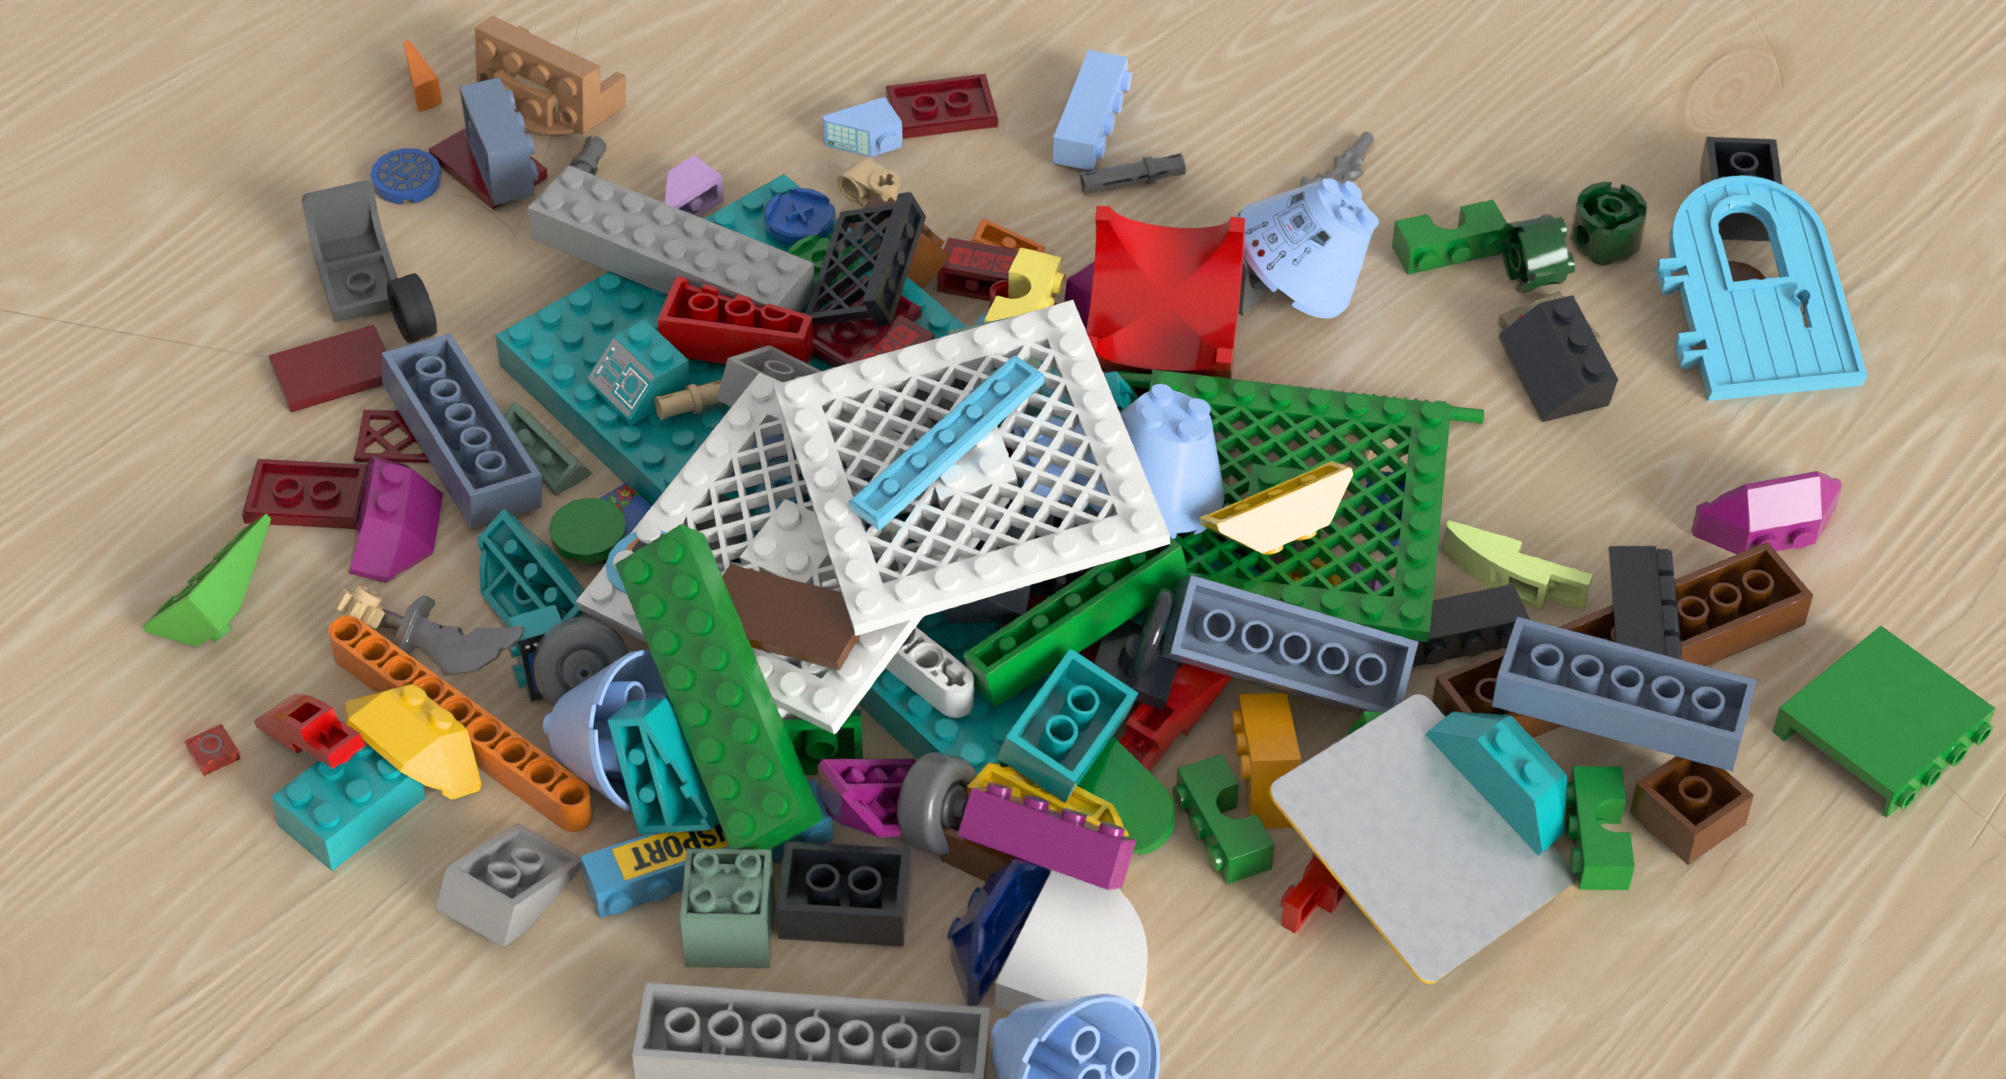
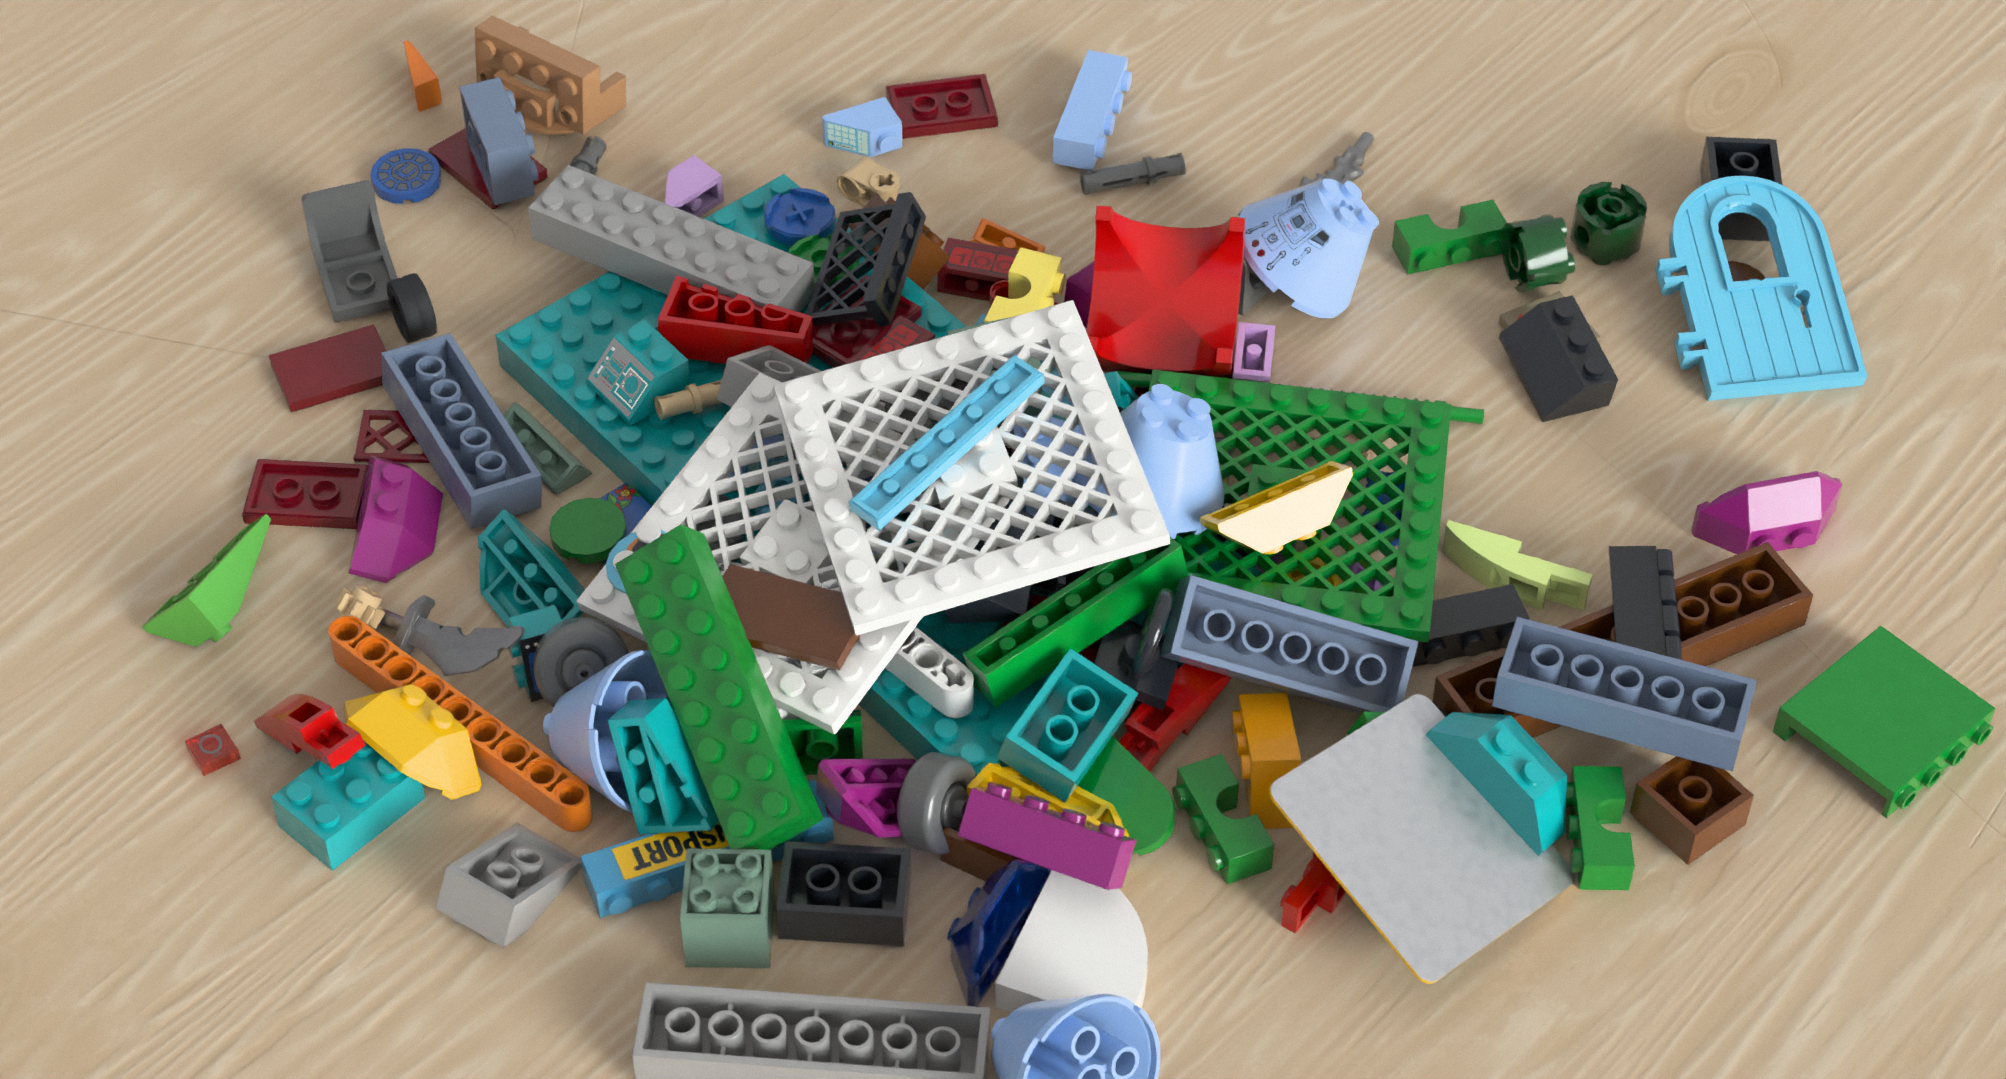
none -> lavender slope [1233,322,1275,382]

